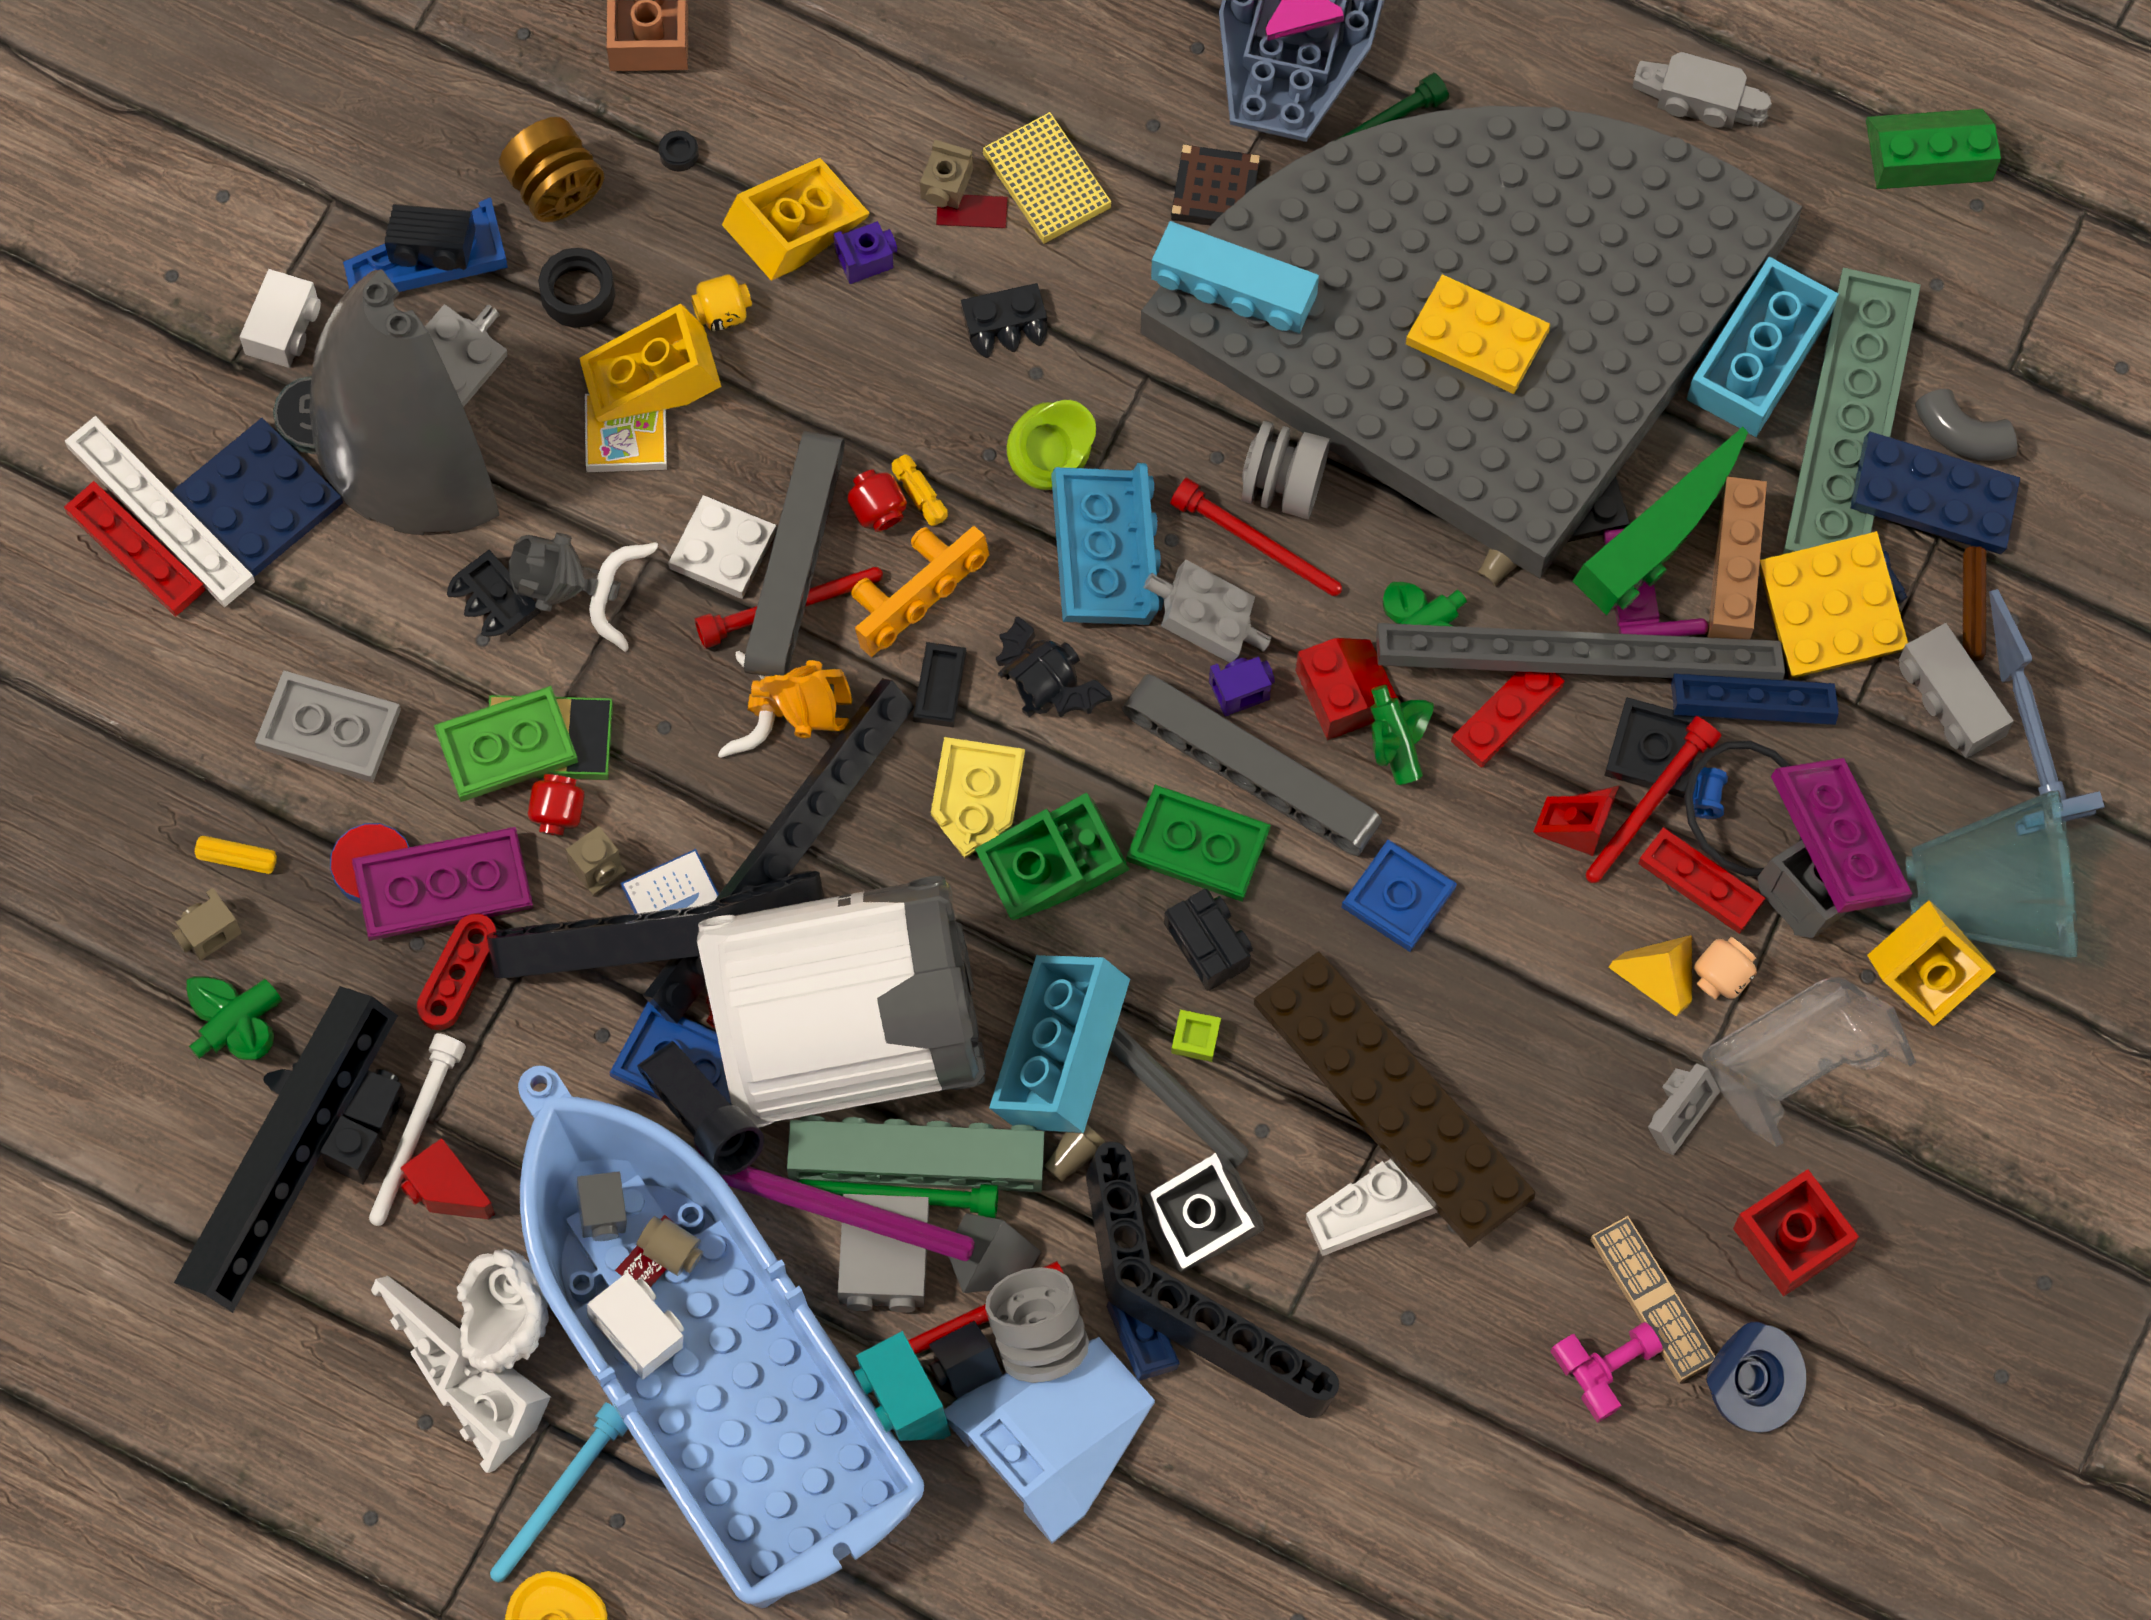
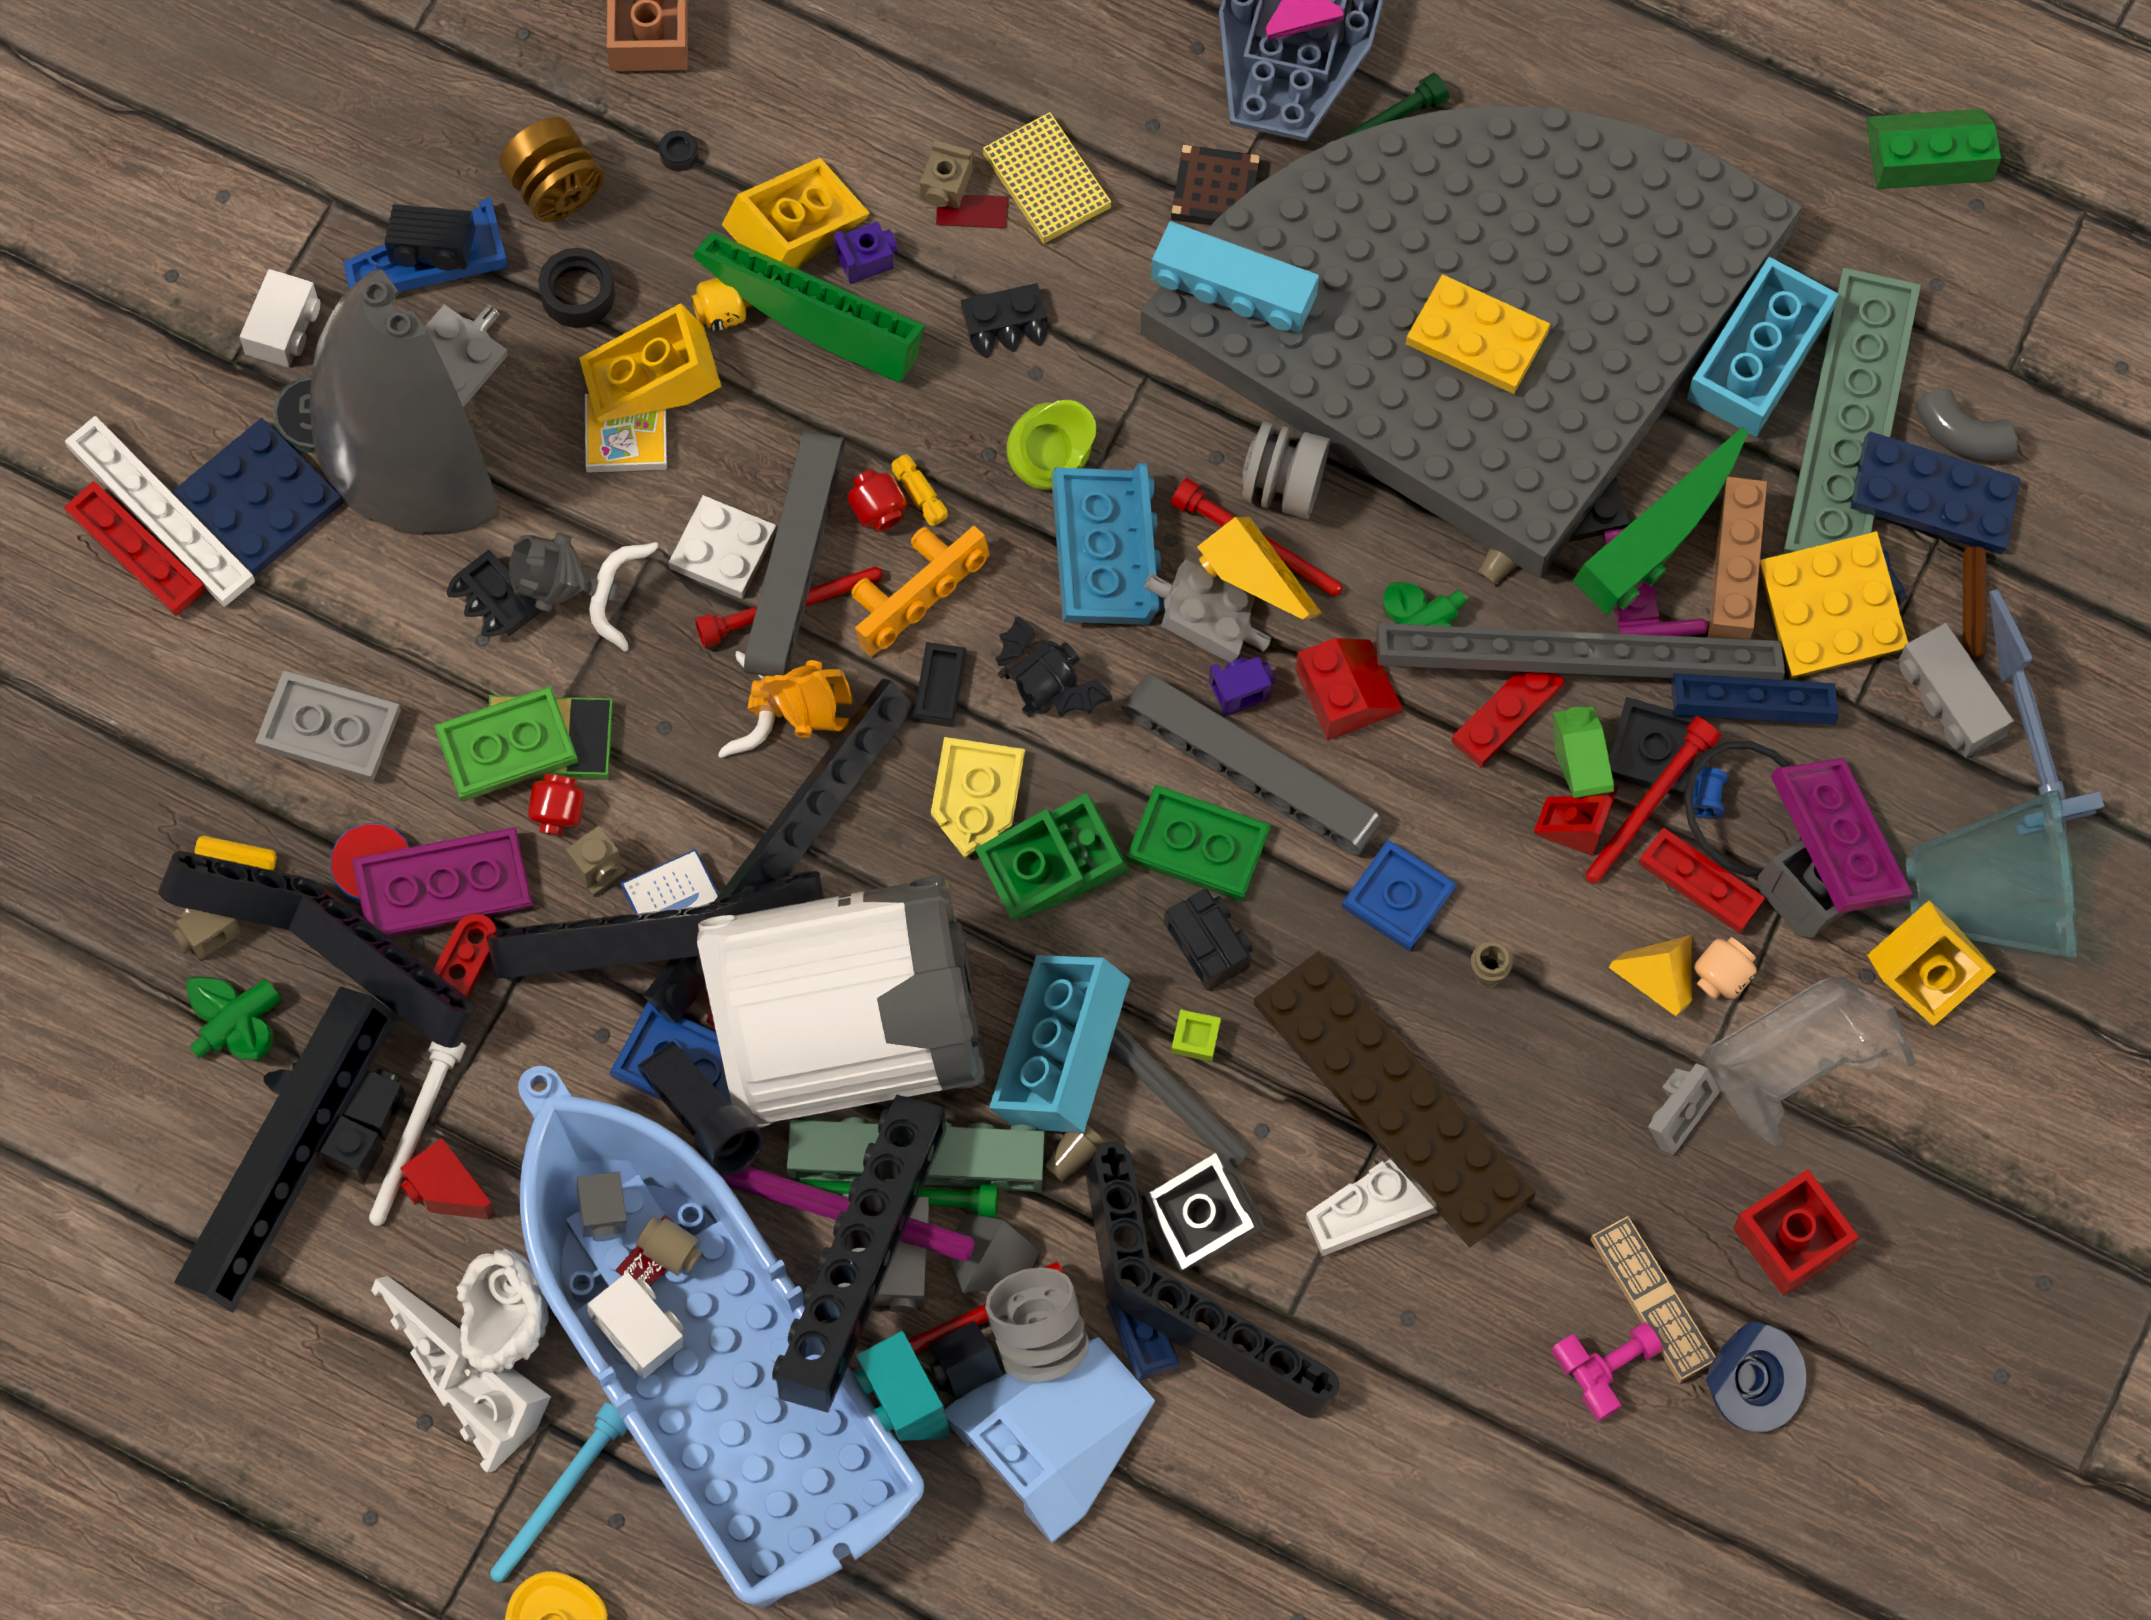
green plant [1370,685,1434,785] -> none
light grey hinge [1632,52,1772,129] -> none
none -> black beam [158,851,476,1048]
none -> green slope [693,232,925,383]
none -> black brick [772,1094,947,1413]
none -> yellow slope [1197,517,1322,620]
none -> dark tan cone [1471,942,1513,989]
none -> bright green slope [1553,706,1614,798]

